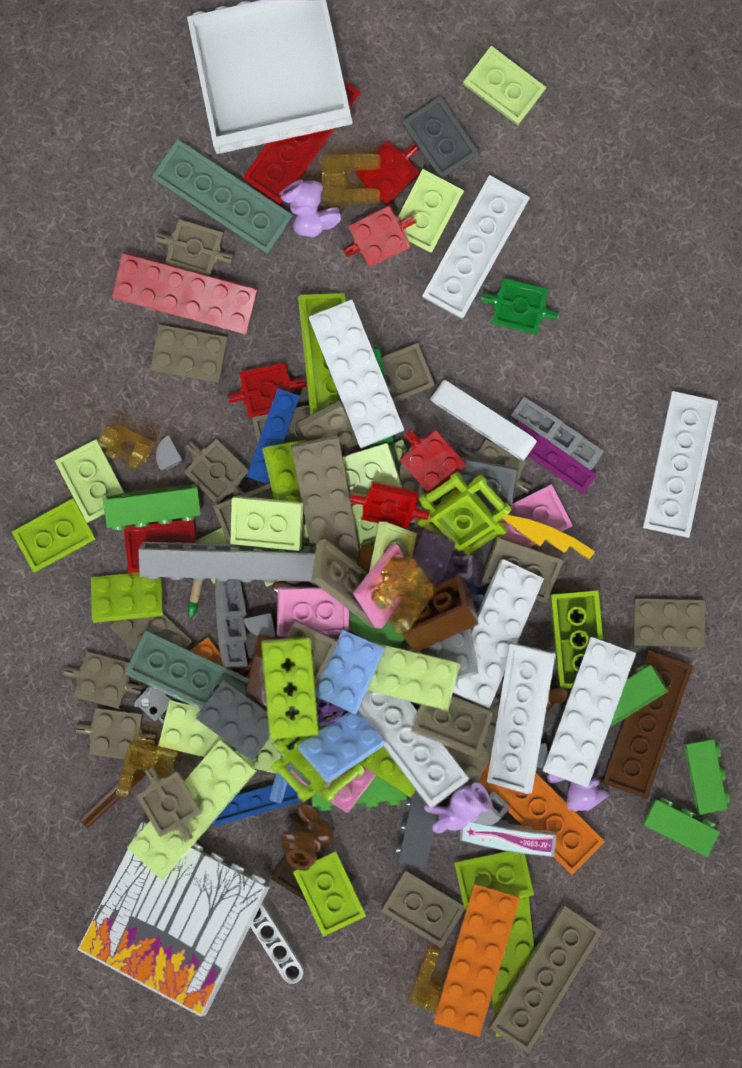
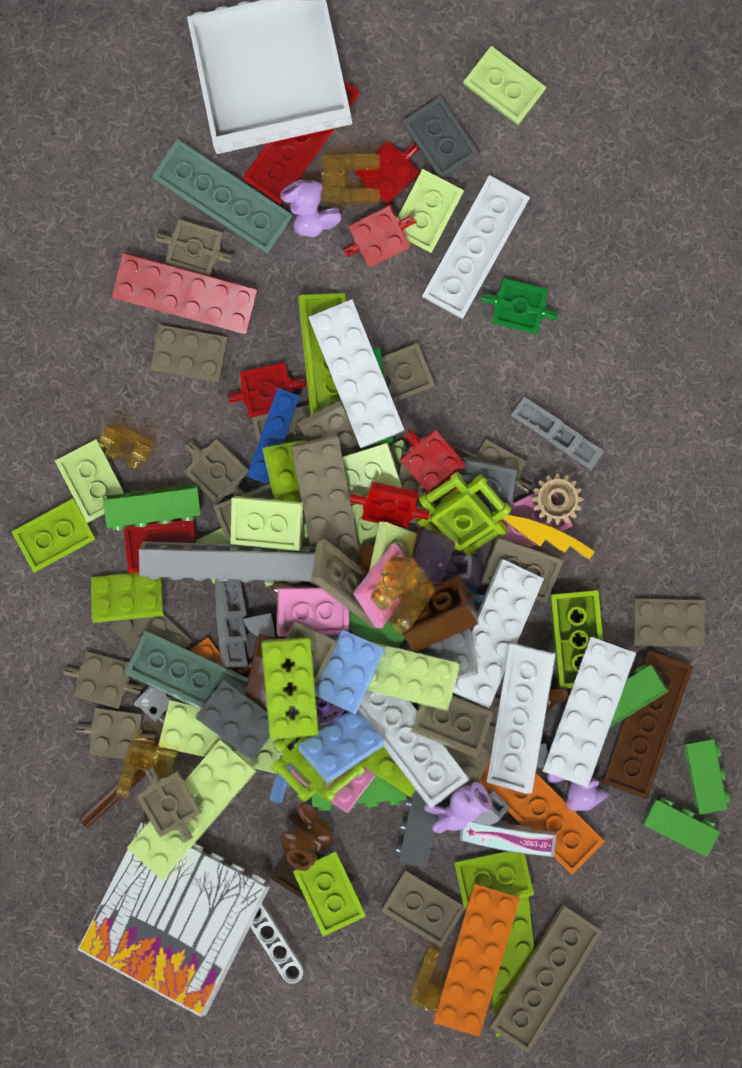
light grey brick [156,435,183,472] -> none
tan piece [187,580,203,619] -> none
blue plate [213,783,302,826] -> none
white beam [430,380,537,461] -> none
magenta plate [517,422,597,494] -> none
white plate [643,391,718,538] -> none
none -> tan gear [531,474,583,526]

